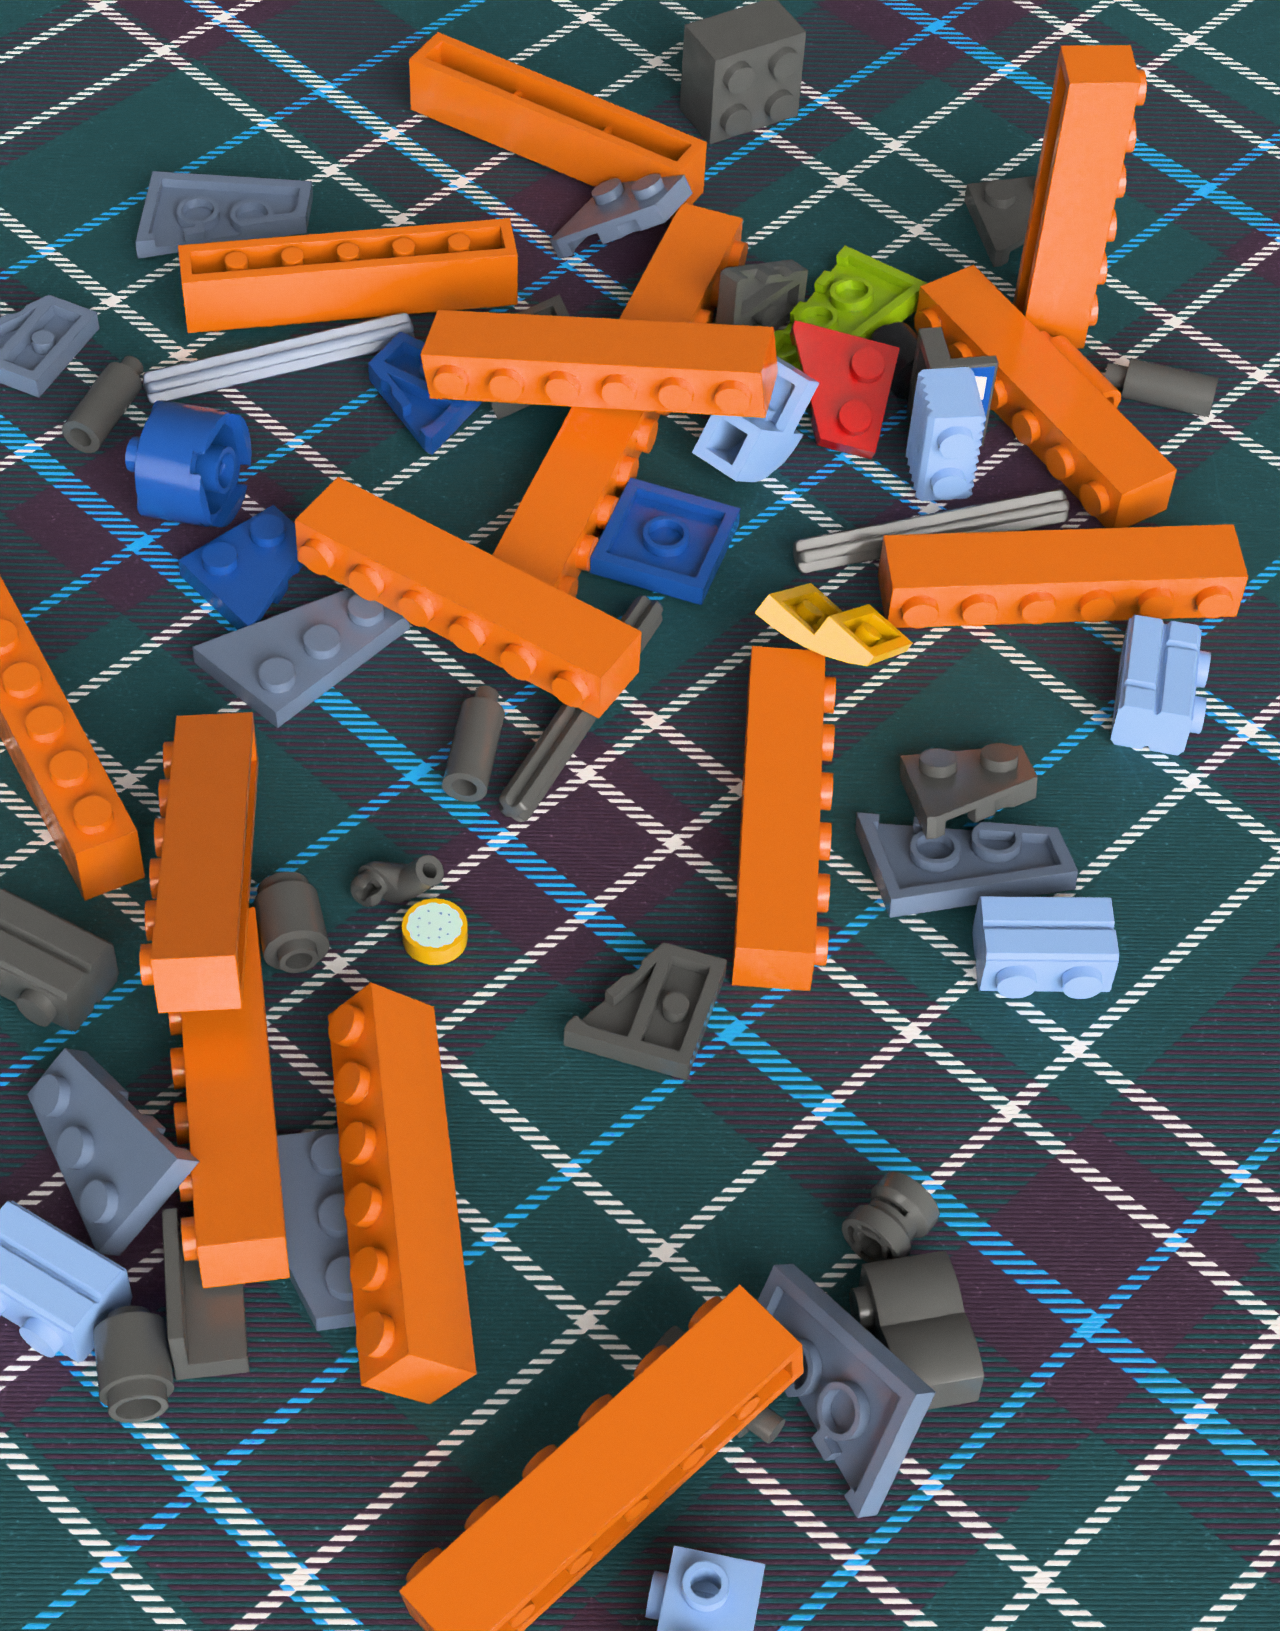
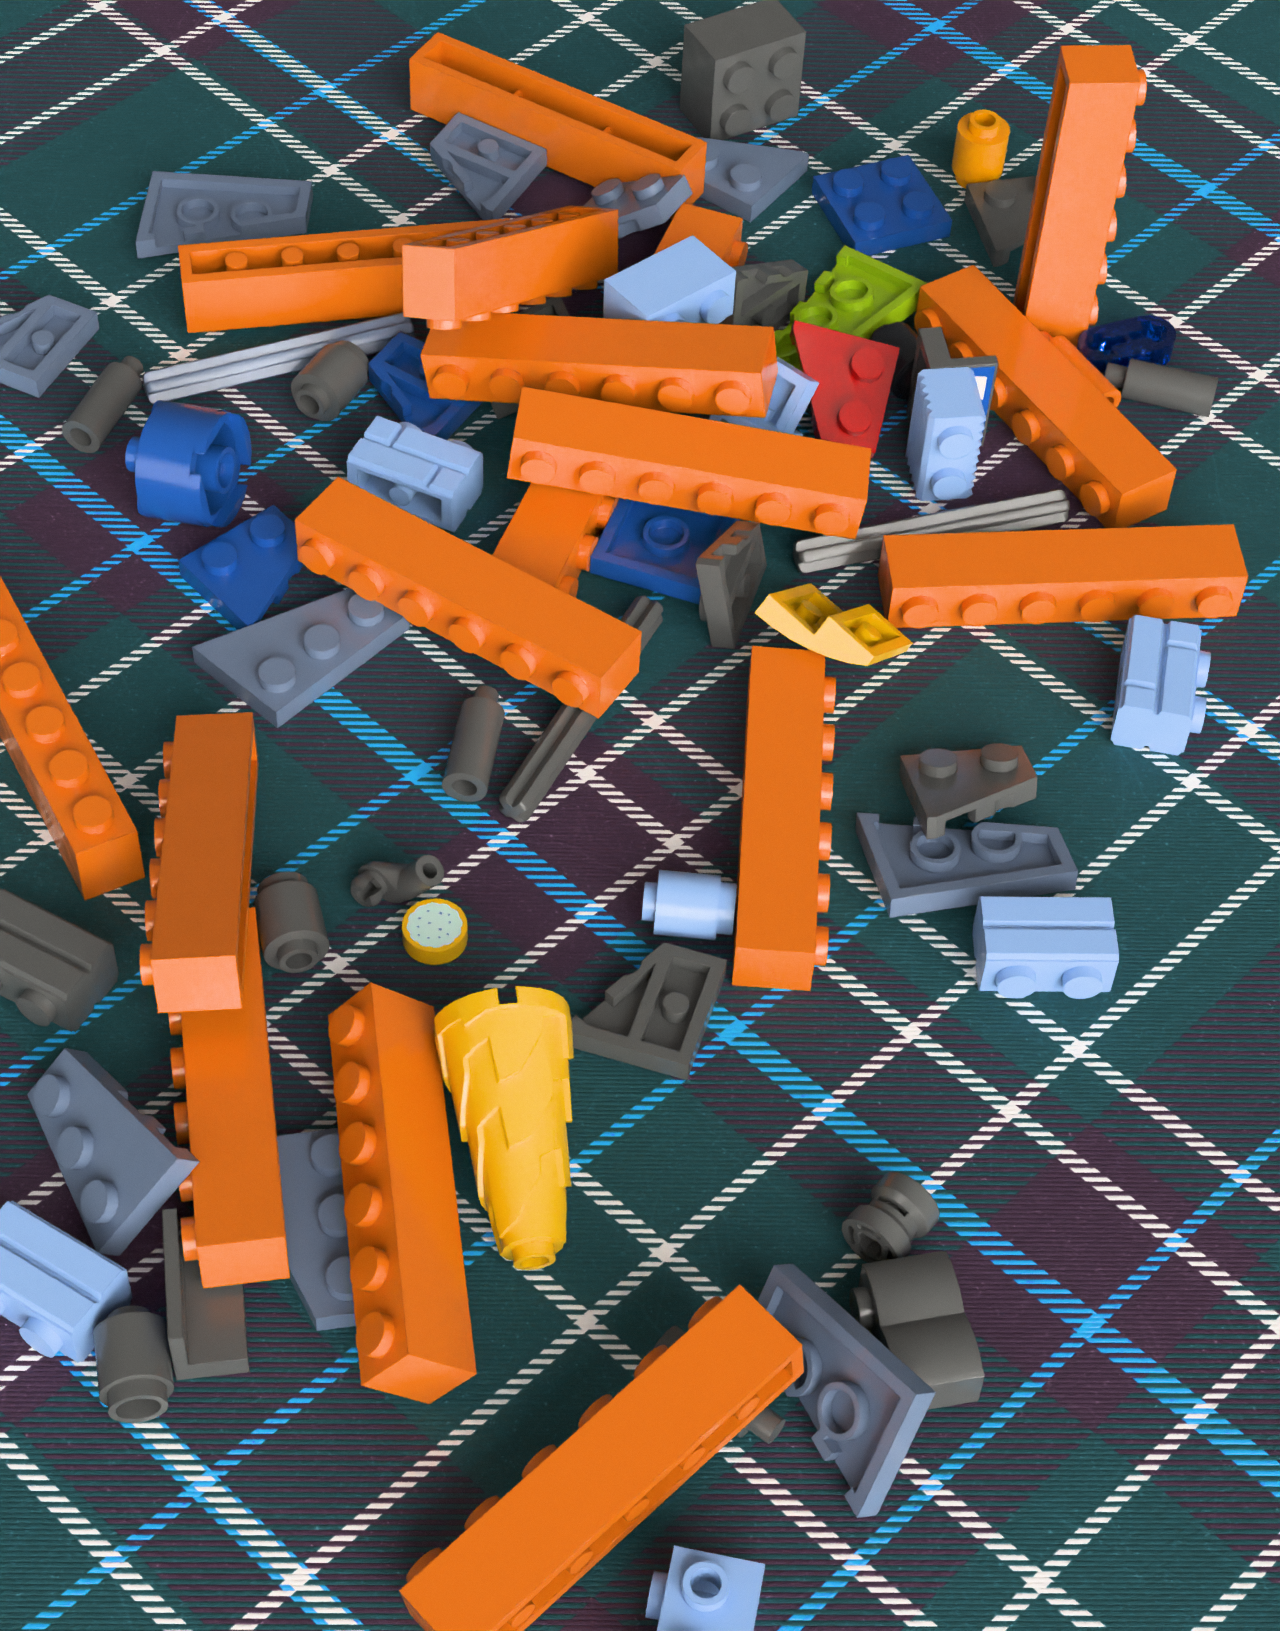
none -> dark grey brick [291,340,369,421]
none -> light blue brick [346,416,483,533]
none -> orange brick [402,205,619,330]
none -> sand blue wing [430,112,547,220]
none -> yellow cone [433,986,574,1270]
none -> orange brick [507,386,871,539]
none -> light blue brick [603,235,736,324]
none -> light blue brick [641,870,737,940]
none -> dark grey wing [695,521,767,649]
none -> sand blue wing [696,137,809,223]
none -> blue plate [812,155,952,256]
none -> light orange brick [951,109,1010,189]
none -> clear blue beam [1077,315,1176,376]

